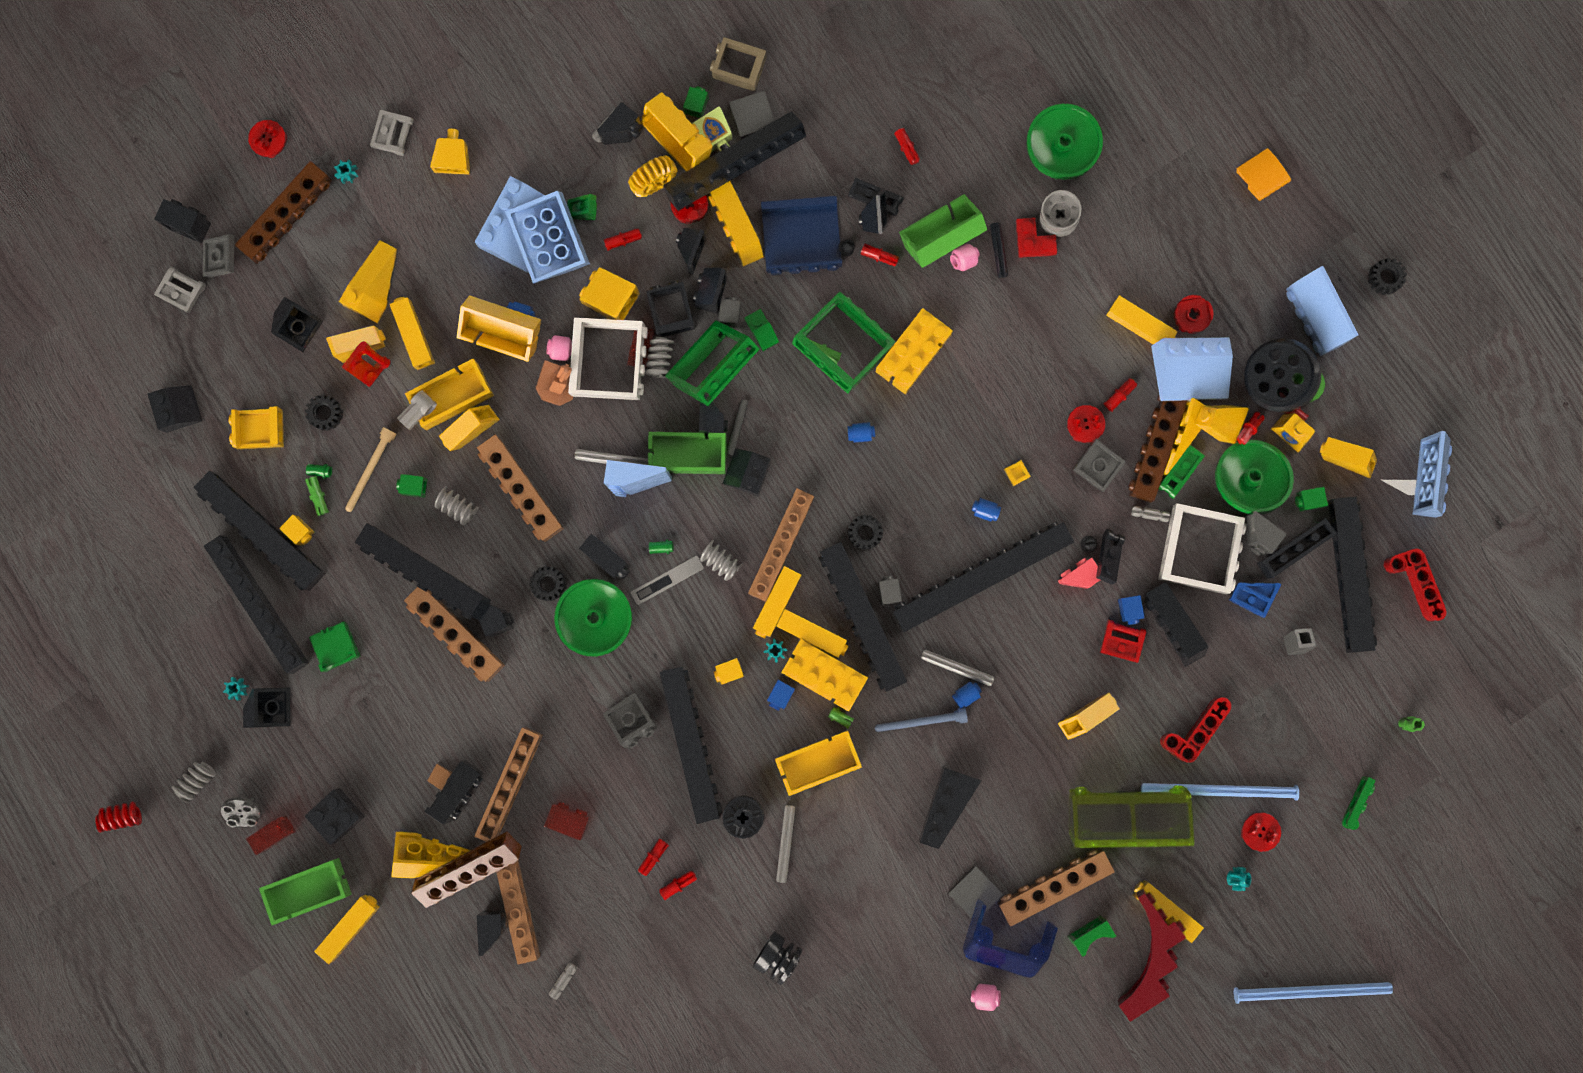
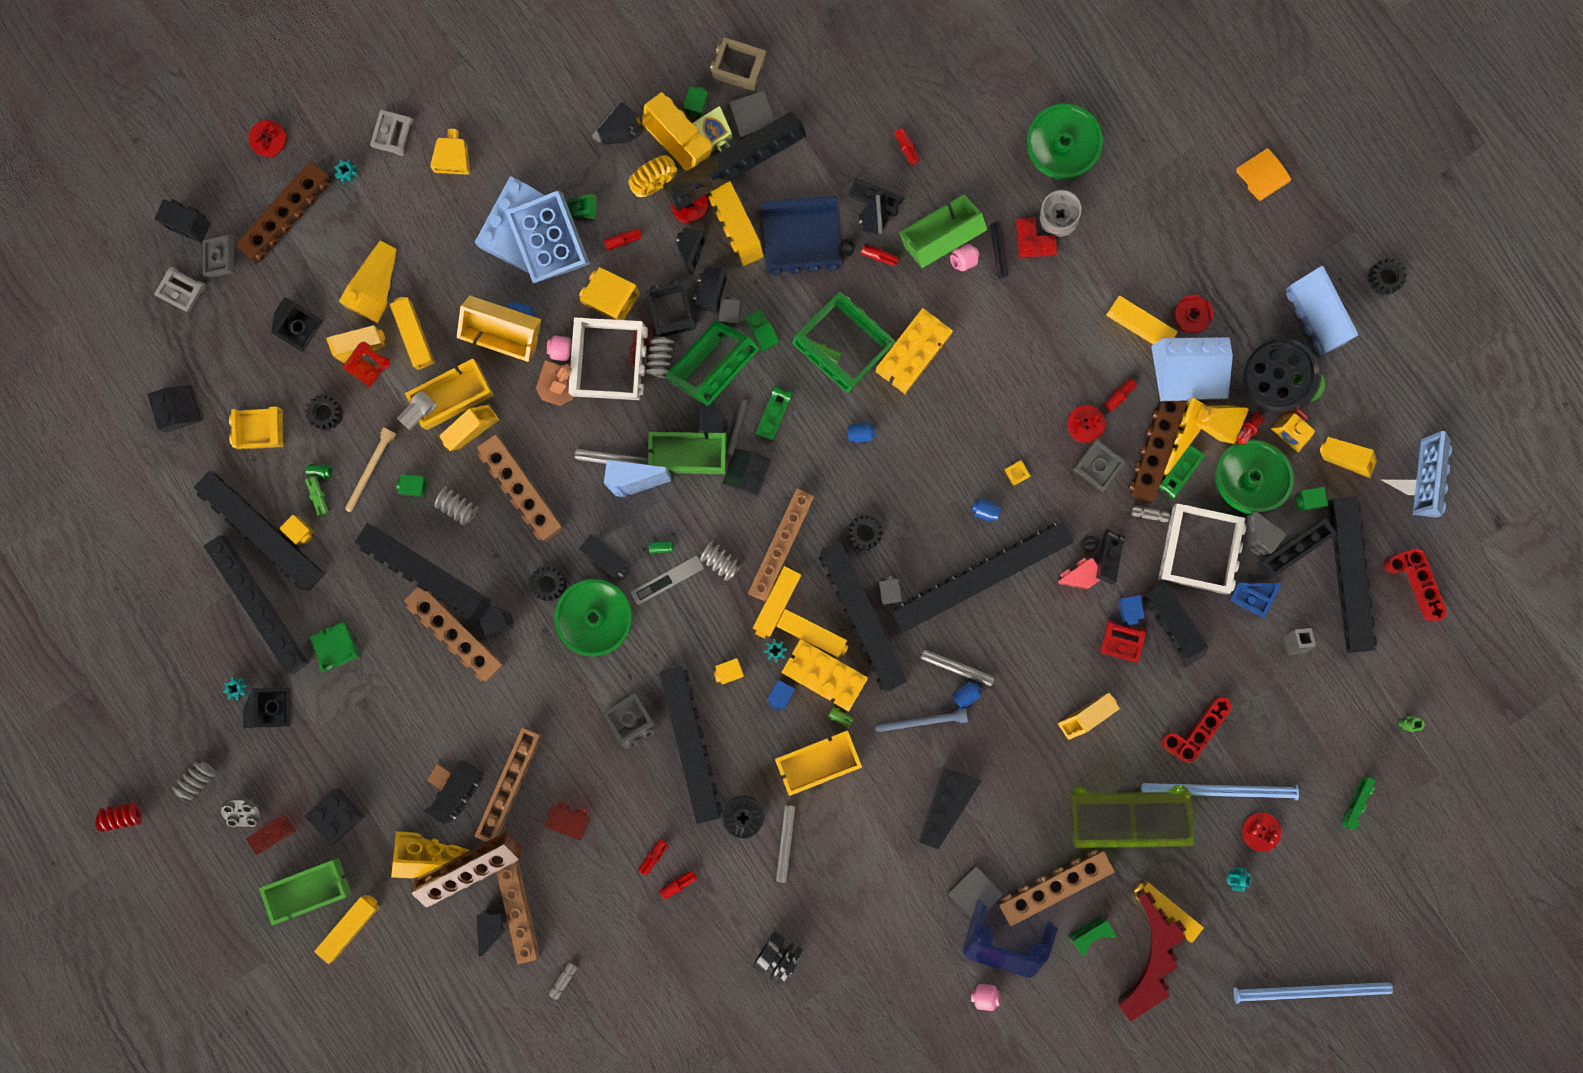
none -> green plate [755,385,793,441]

